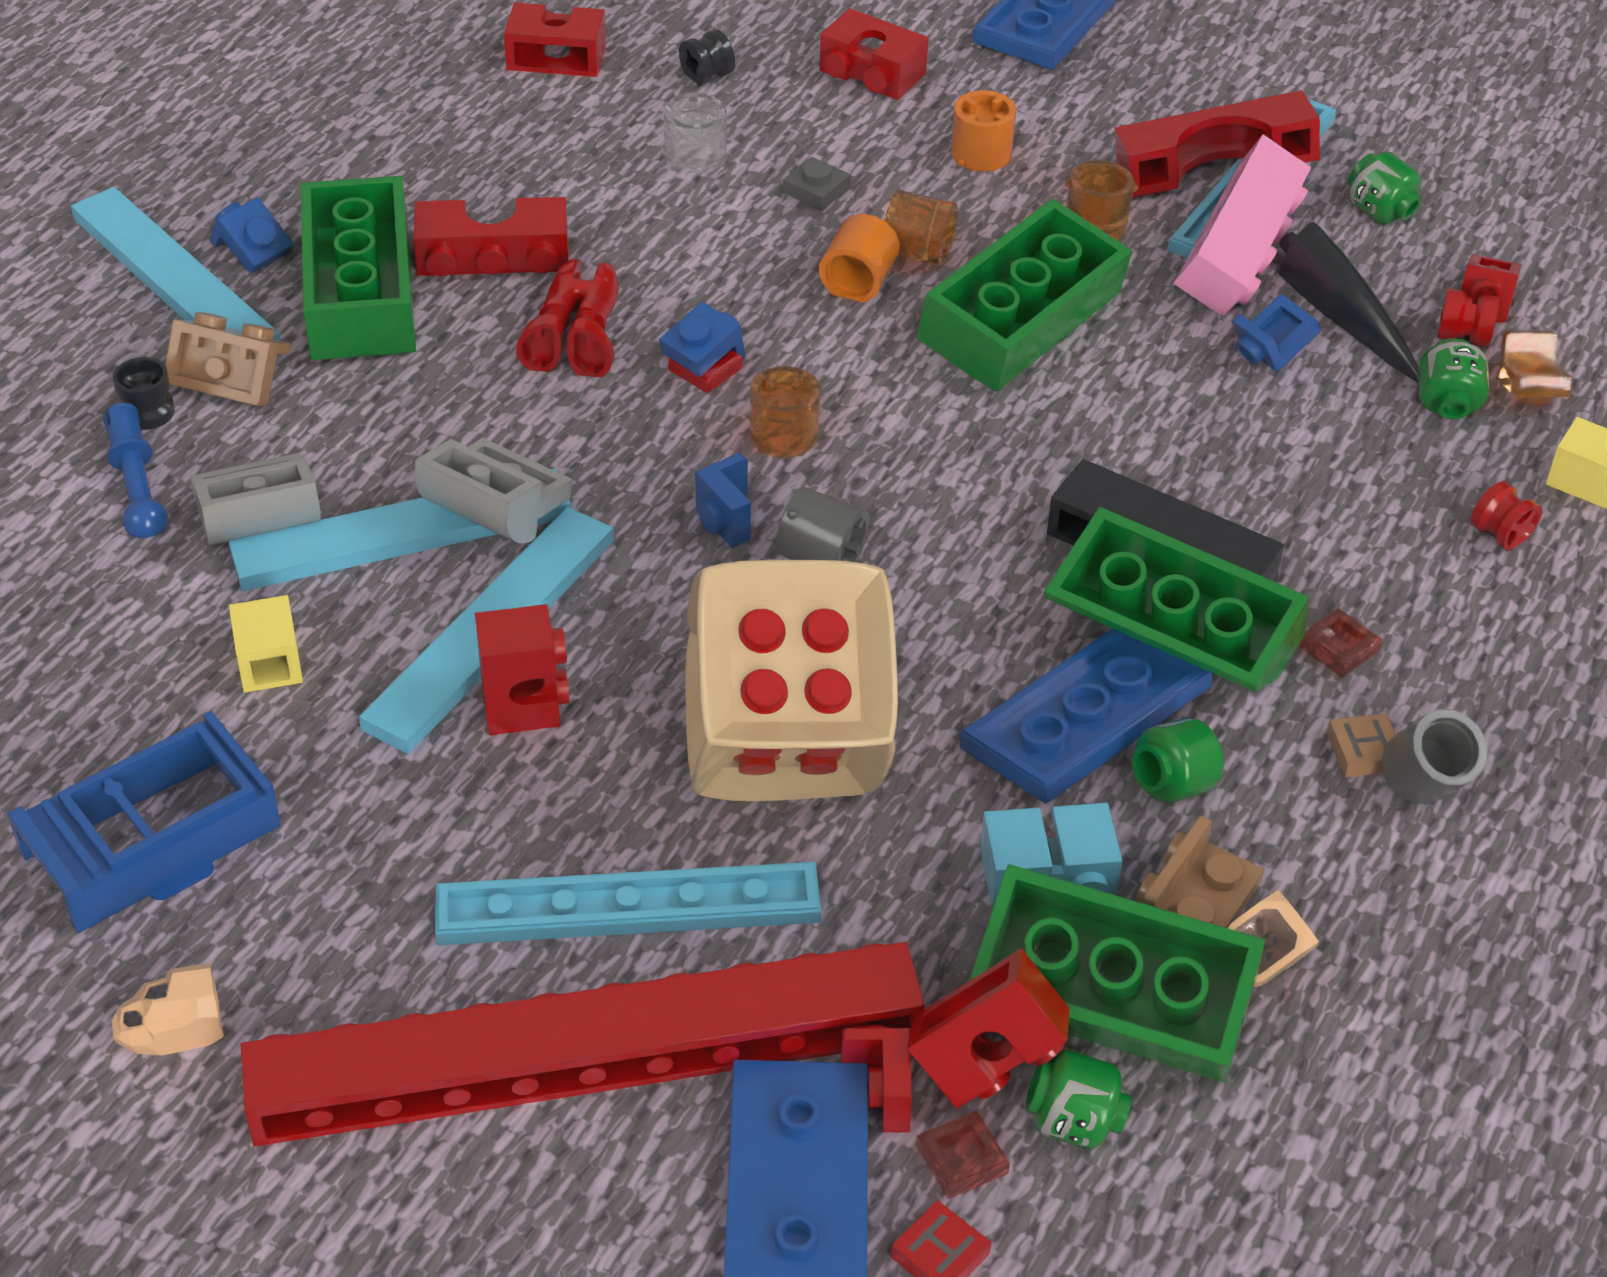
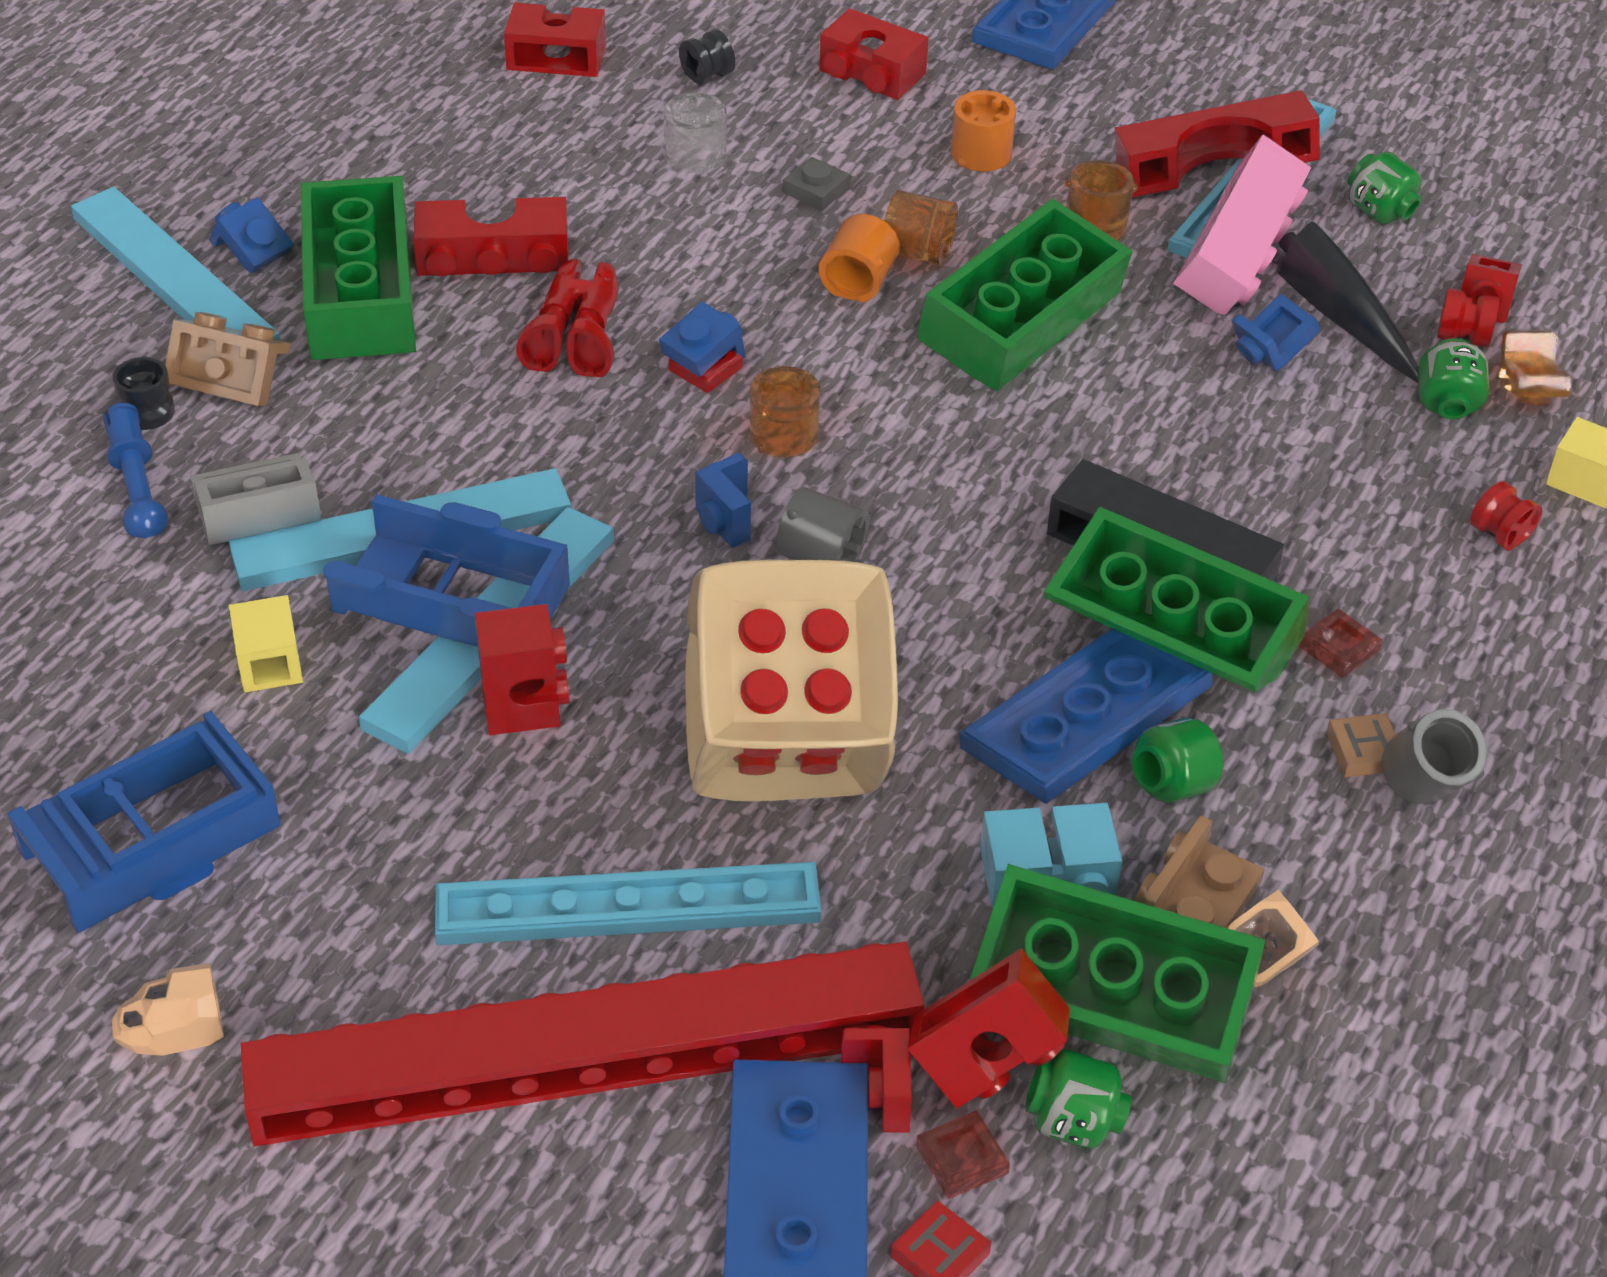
light grey brick [415,438,573,544] -> none
none -> blue piece [323,494,570,647]

